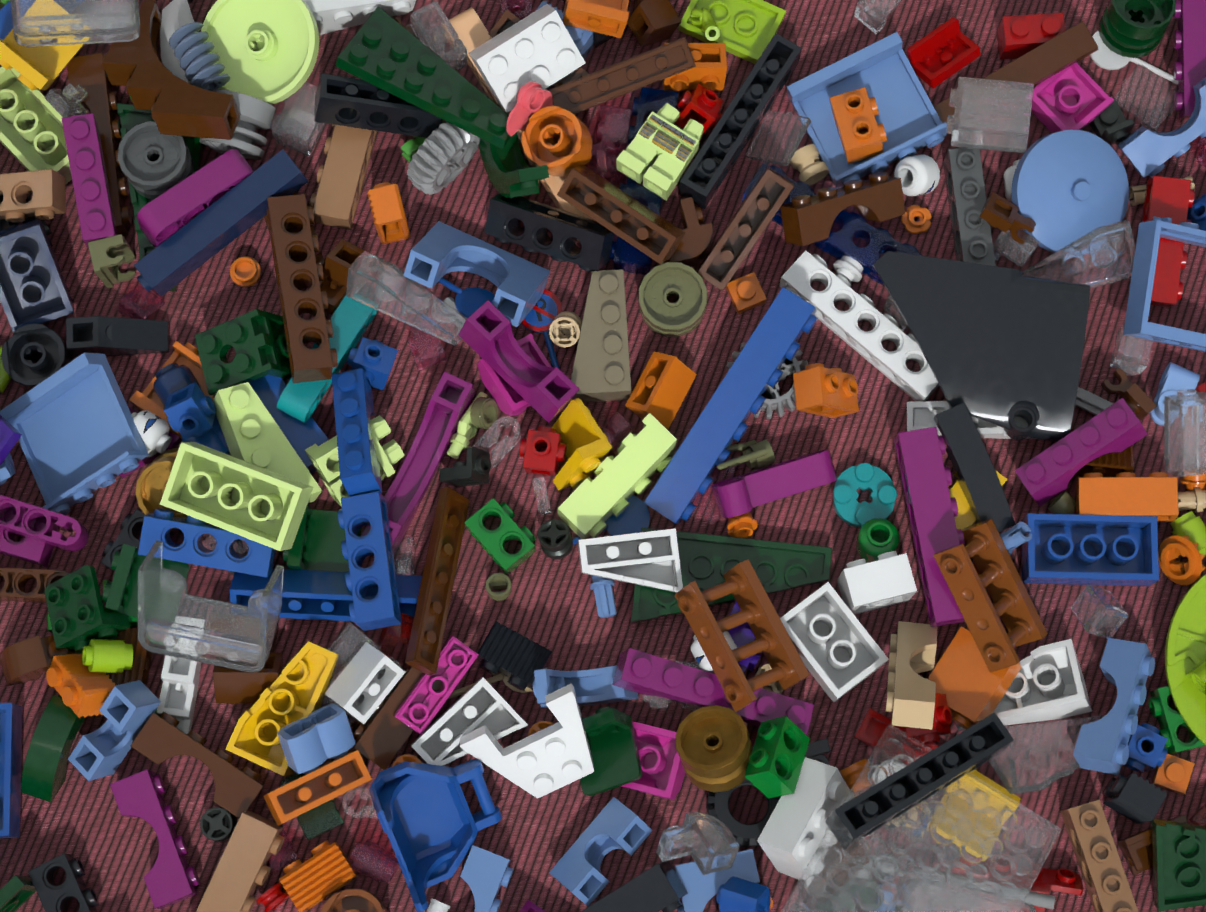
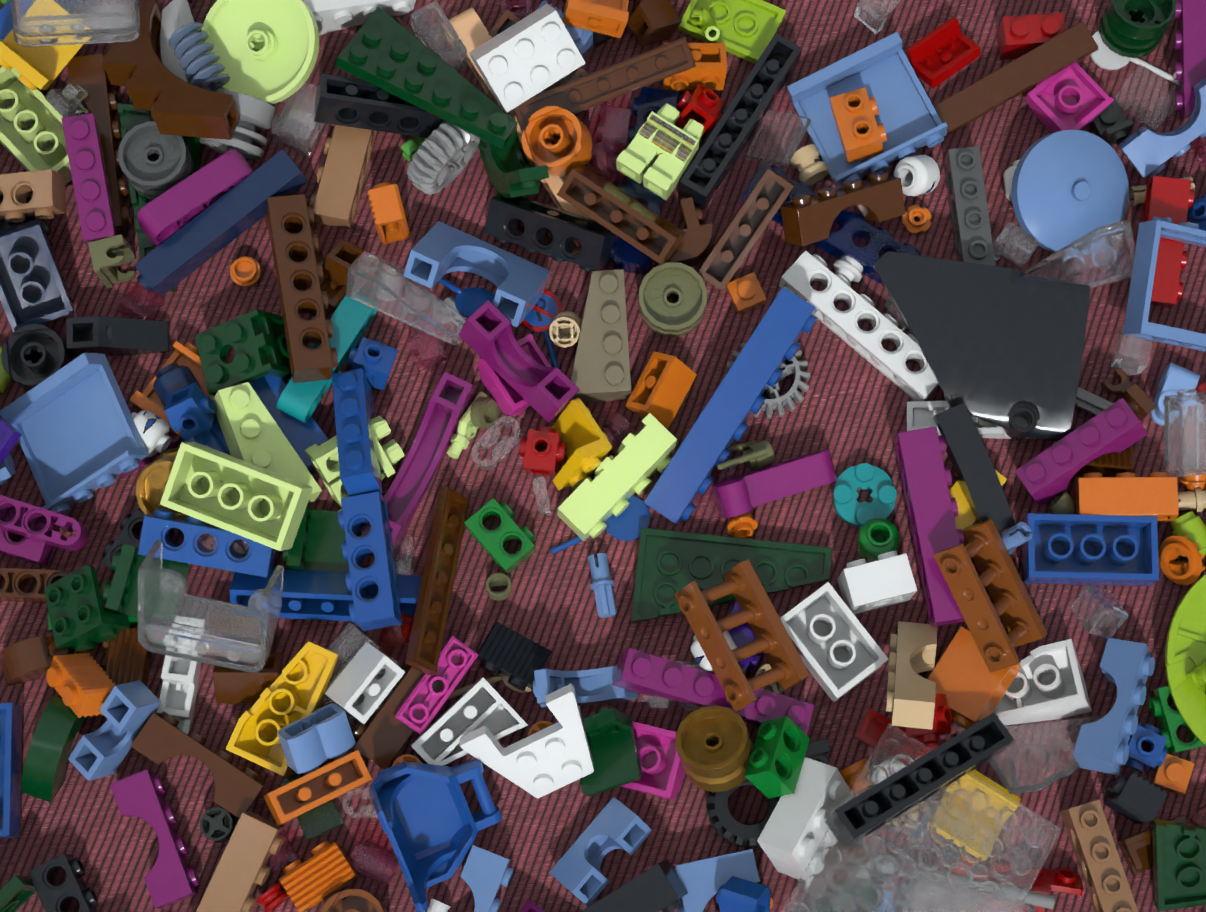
lime brick [82,639,133,673] -> none
pearl dark grey bracket [440,447,491,487] -> none
coral plate [506,81,553,136] -> none
pearl dark grey wheel [538,519,573,559] -> none
white wedge [577,528,683,593] -> none
clear brick [656,812,740,875] -> none
orange brick [793,363,859,418] -> none
clear brick [946,77,1034,153] -> none
reddish brown plate [979,192,1036,244] -> none

